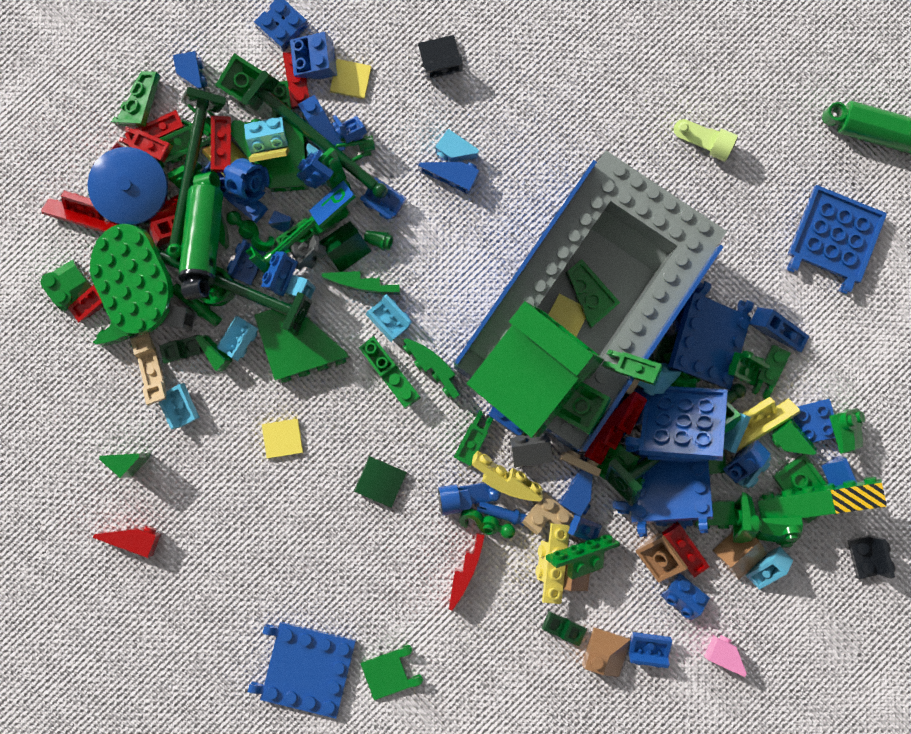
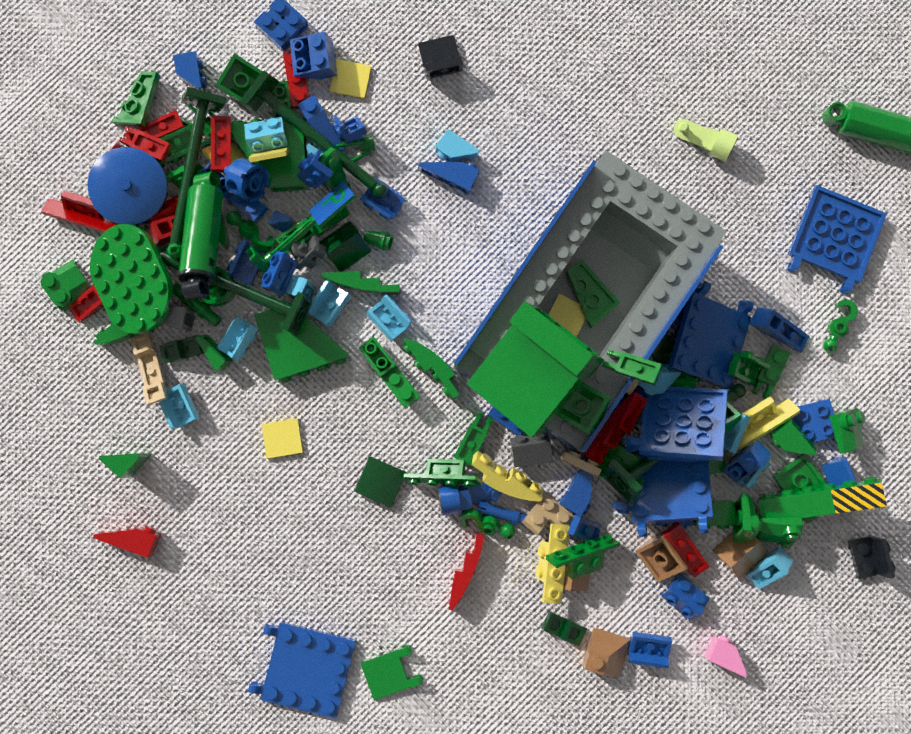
none -> medium azure bracket [308,280,351,328]
none -> bracket [403,459,482,487]
none -> green piece [823,299,858,353]

